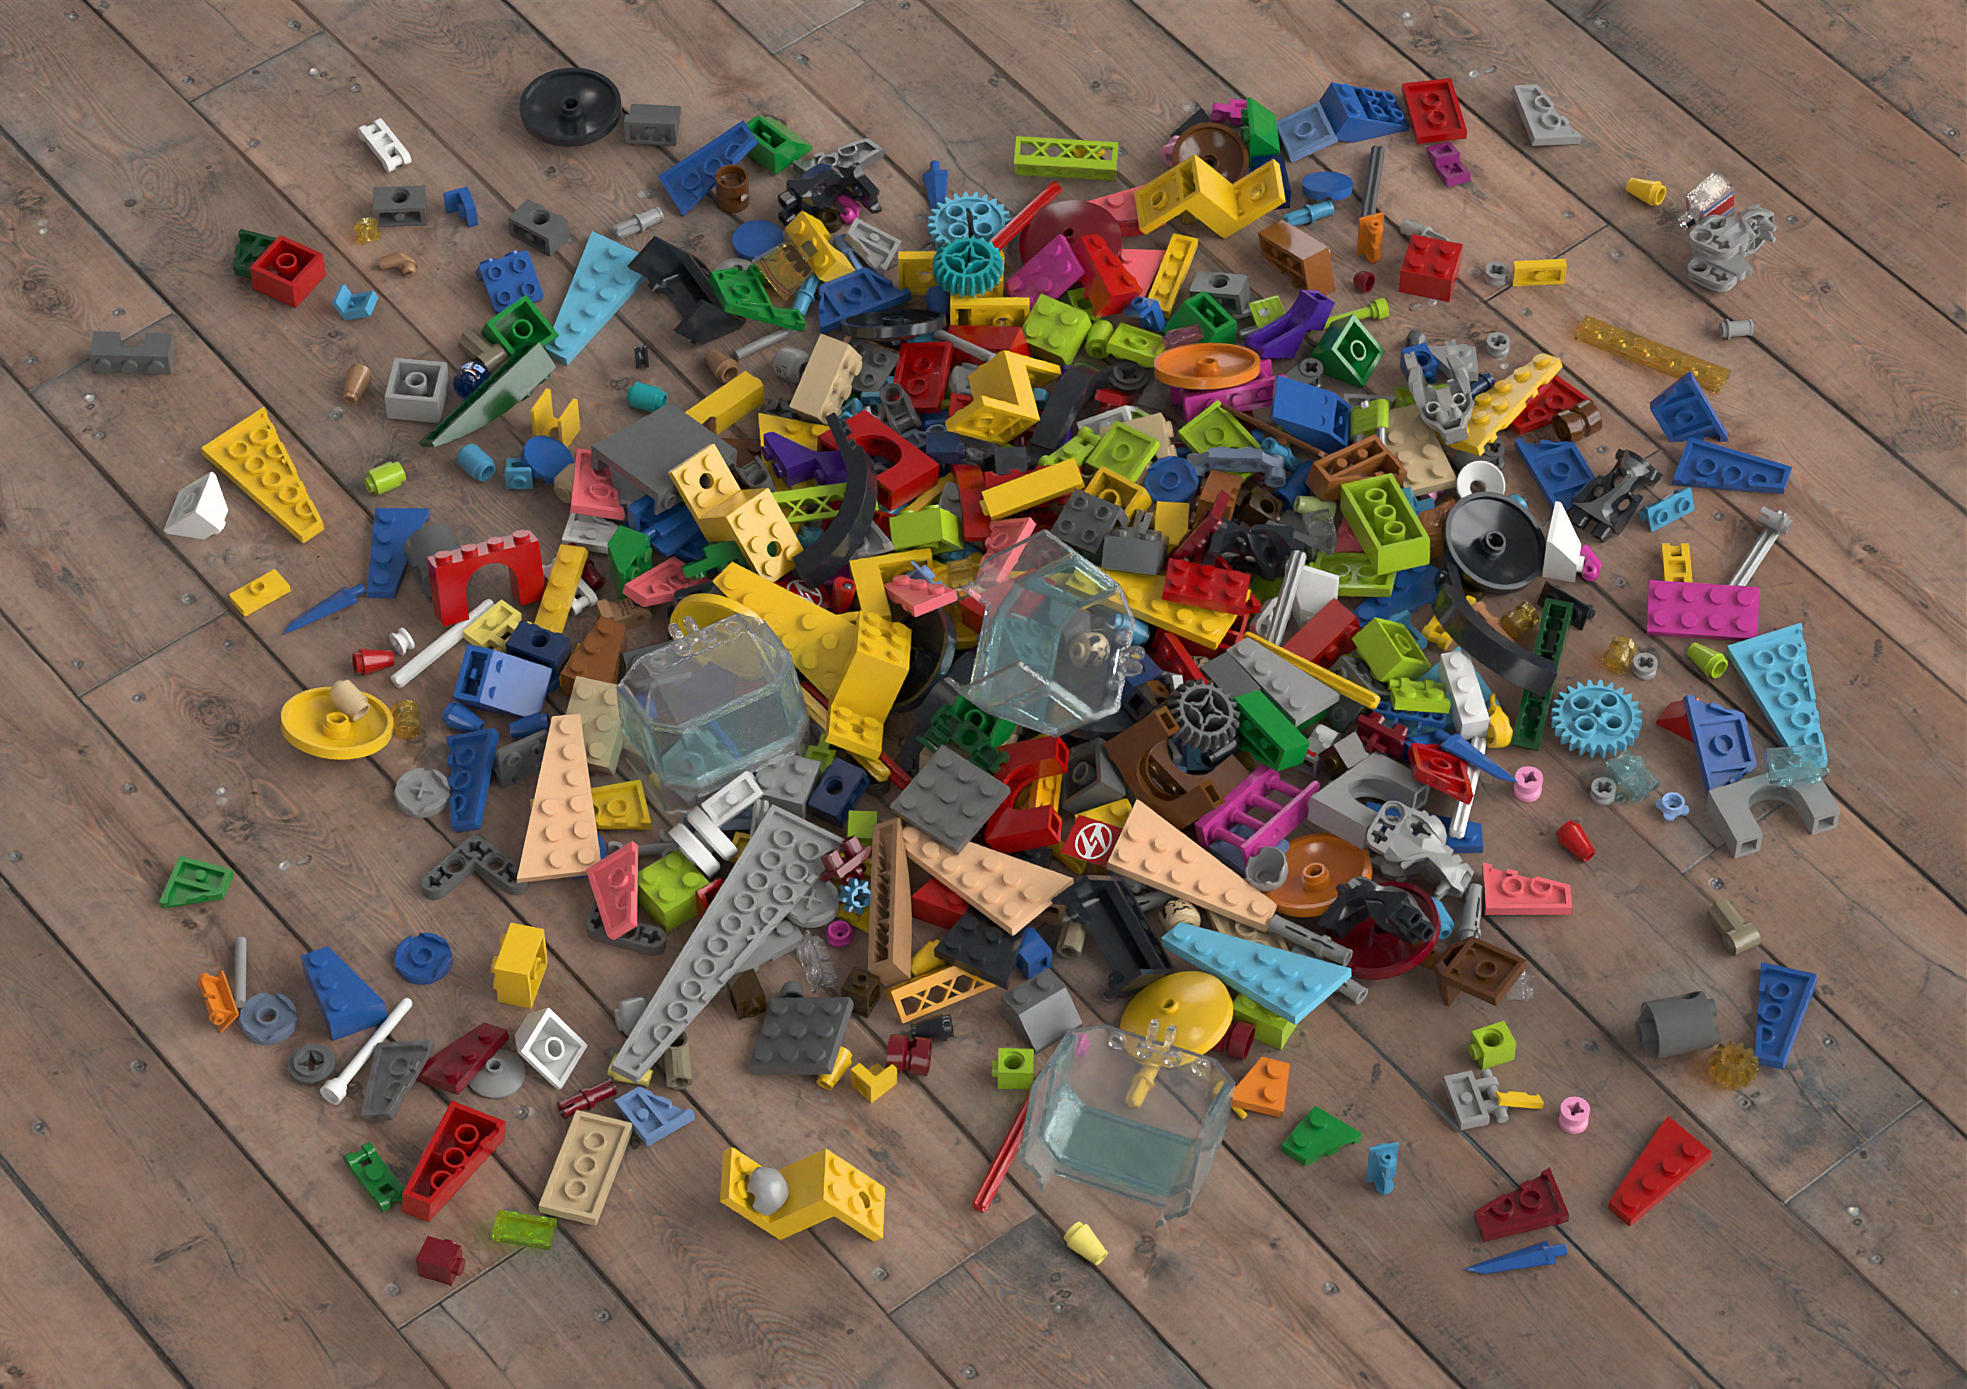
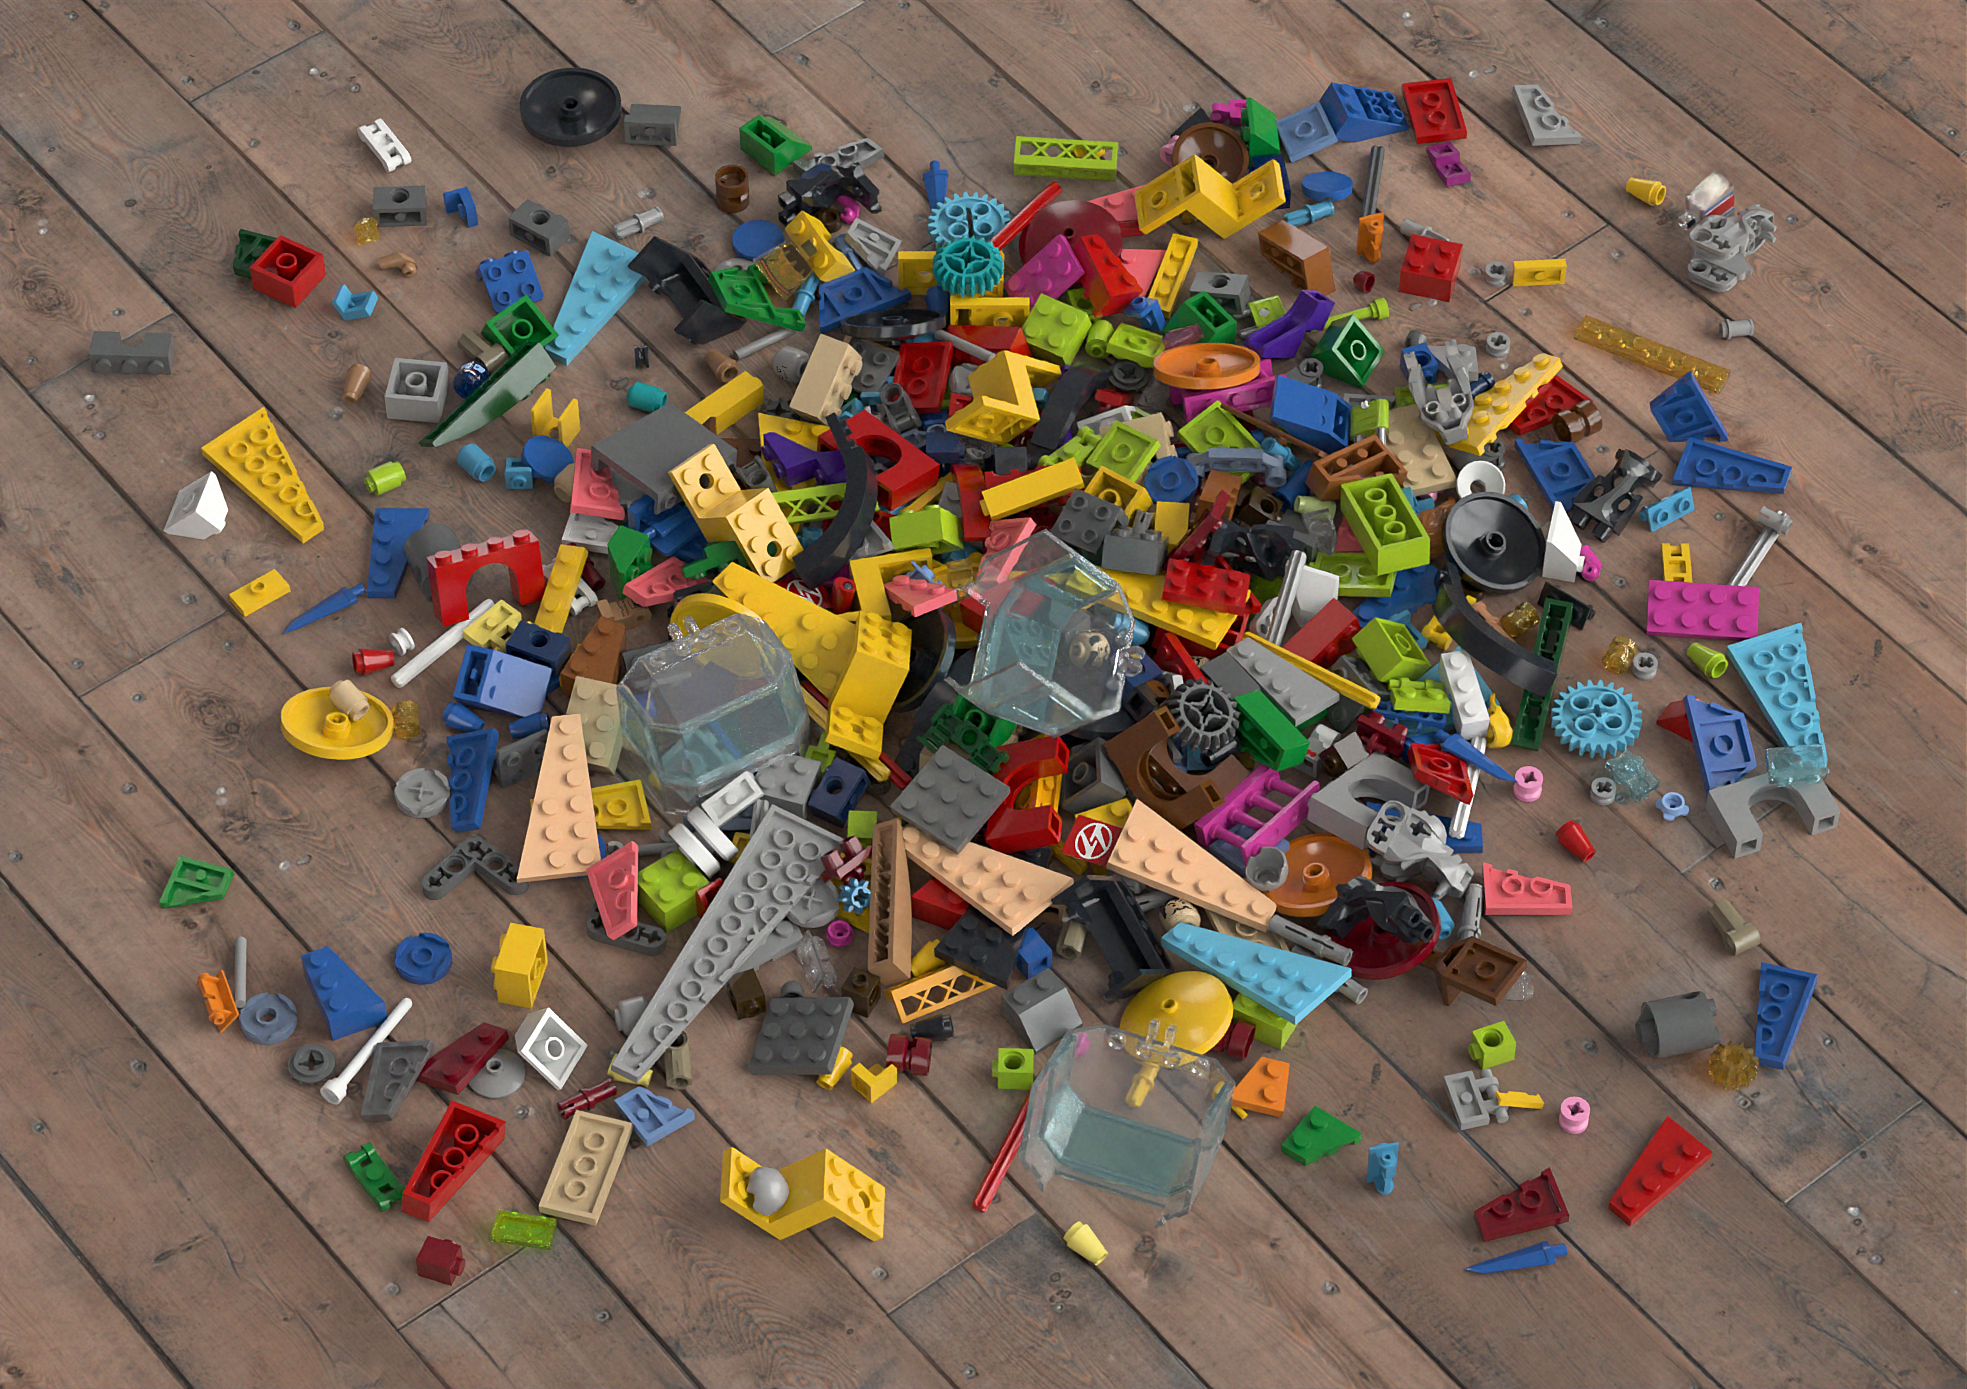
blue wing [658,120,758,216] -> none

